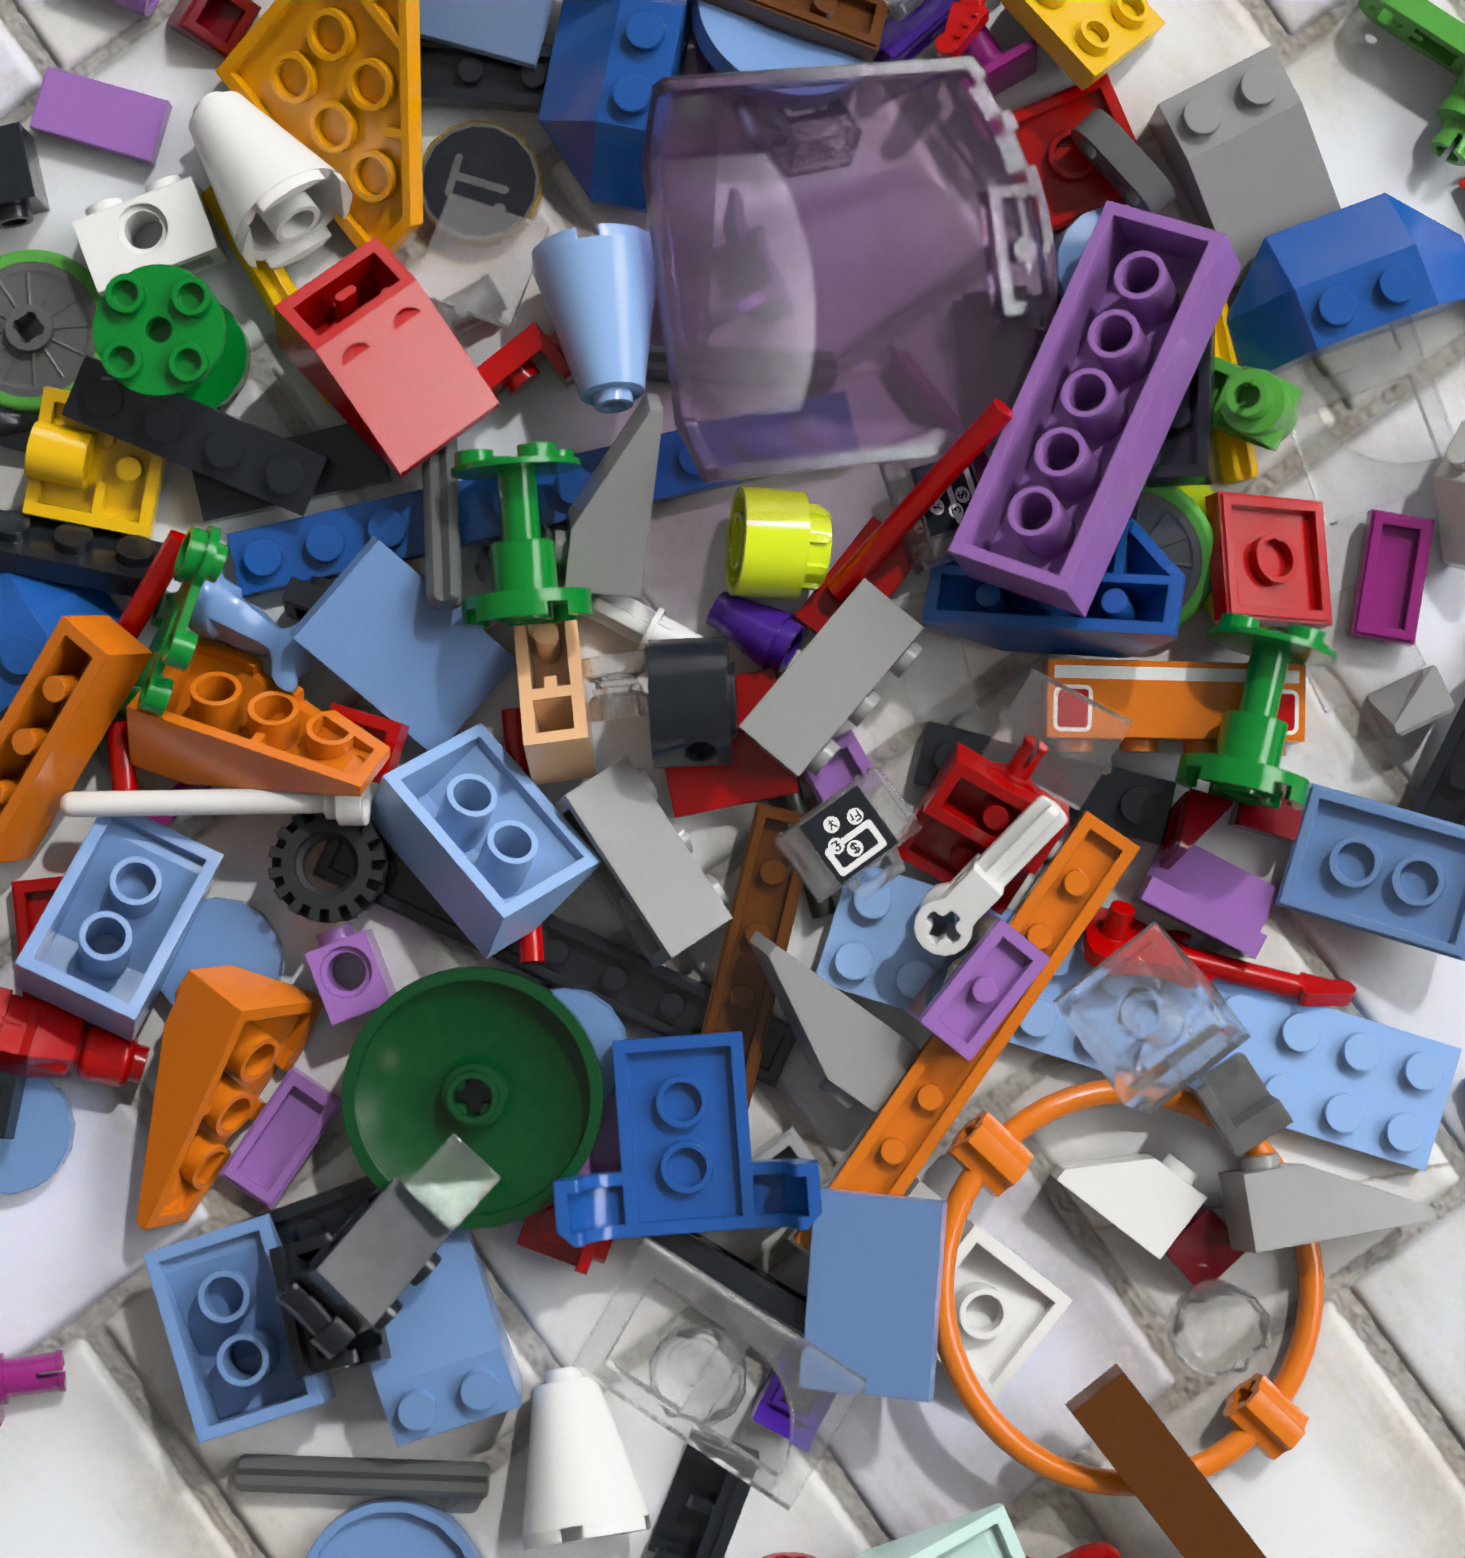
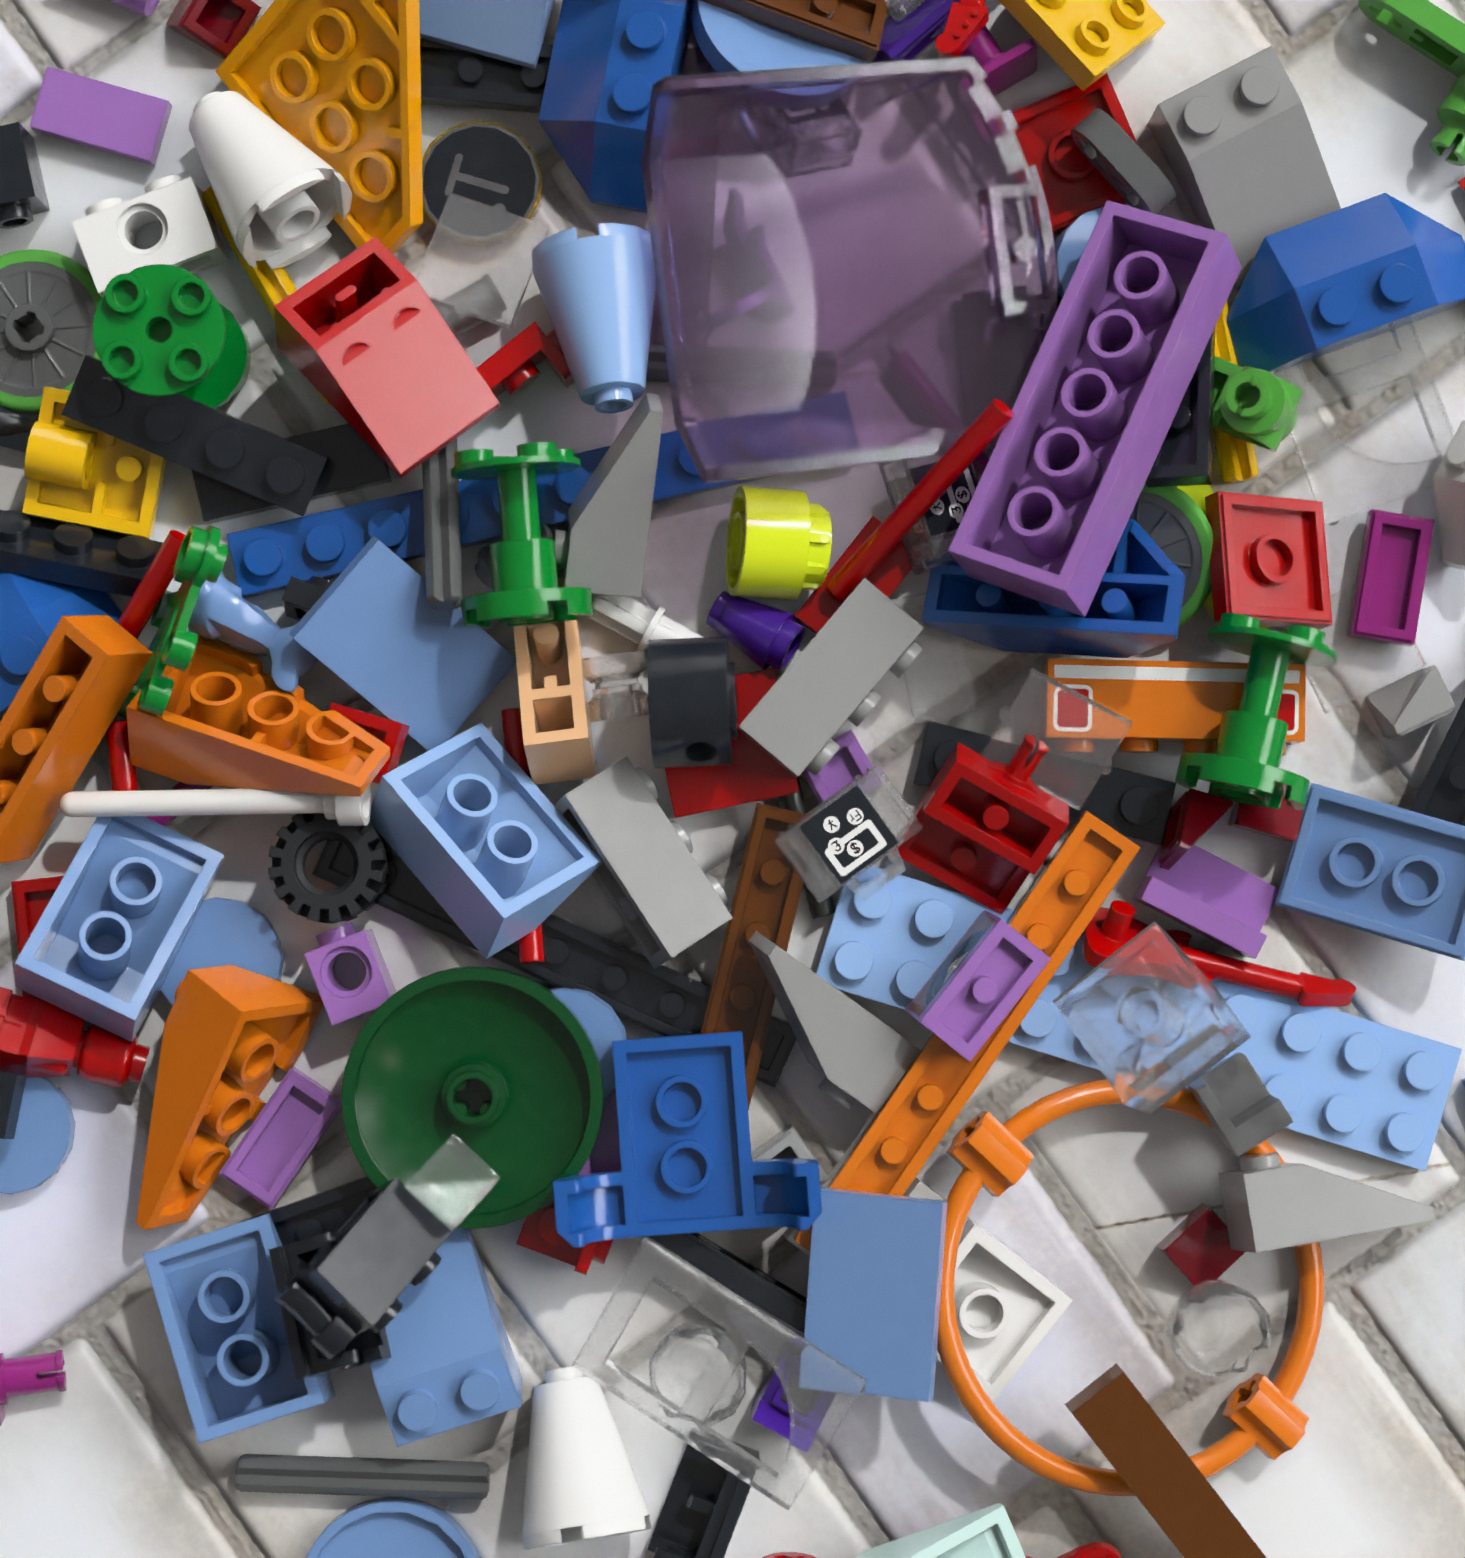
white connector [914,795,1068,956] -> none
white slope [1050,1152,1207,1260] -> none

